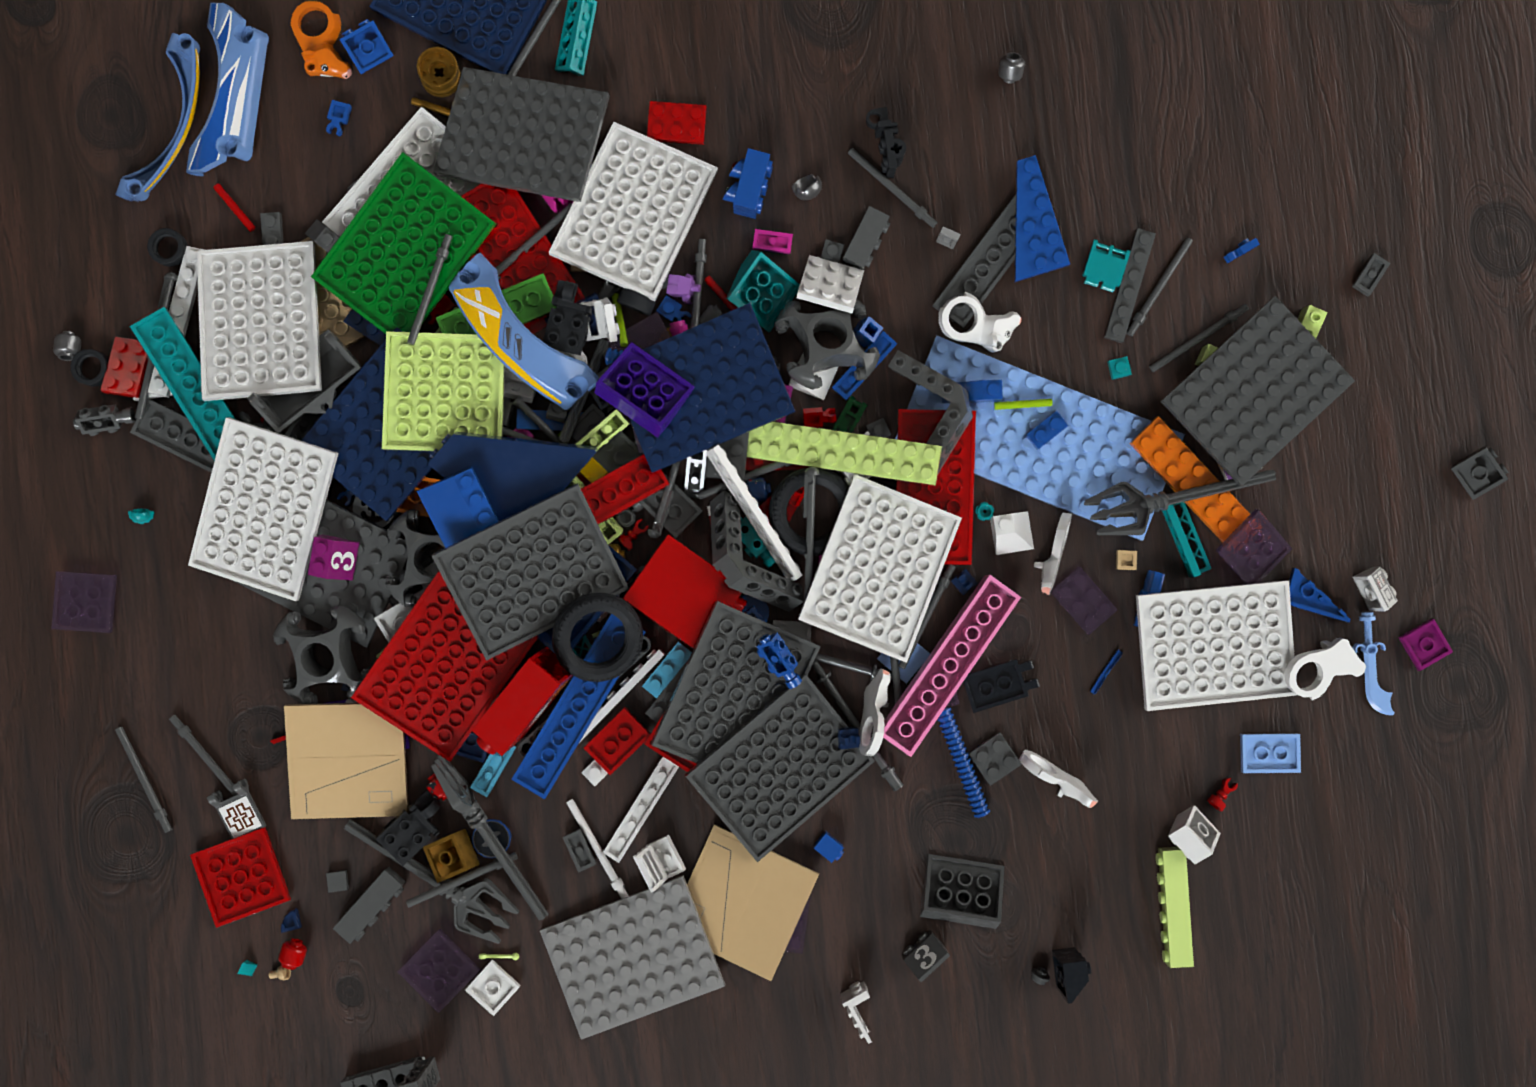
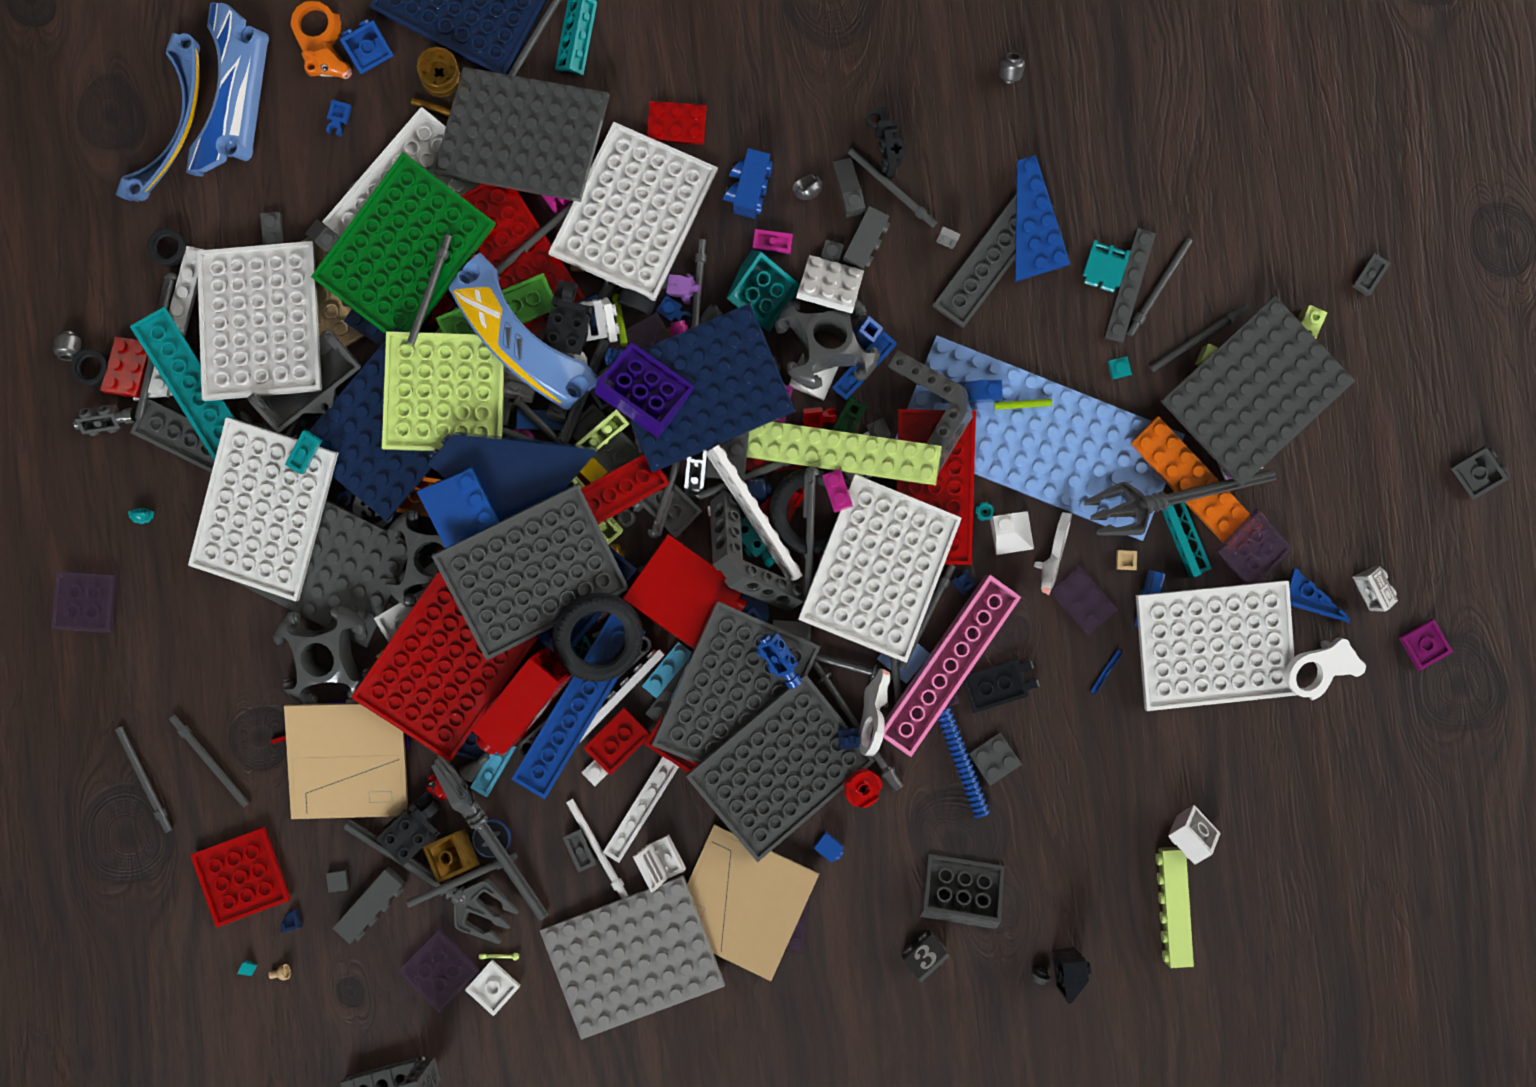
flag [207,778,267,839] -> none
red bar [213,183,256,232] -> none
red head [278,938,307,970] -> none
magenta slope [308,534,360,580] -> none
red piece [617,519,648,551] -> none
red bar [704,276,737,311] -> none
white plate [840,981,872,1044] -> none
white animal [939,292,1021,353] -> none
white animal [1019,750,1098,808] -> none
blue plate [1026,411,1069,450] -> none
red piece [1207,778,1238,812] -> none
blue plate [1223,238,1260,264] -> none
light blue plate [1240,733,1301,773] -> none
light blue sword [1352,612,1395,715] -> none
none -> teal plate [285,430,323,475]
none -> dark grey cone [459,753,490,782]
none -> dark pink plate [822,469,853,513]
none -> dark grey slope [832,158,866,218]
none -> red plate [843,768,882,808]

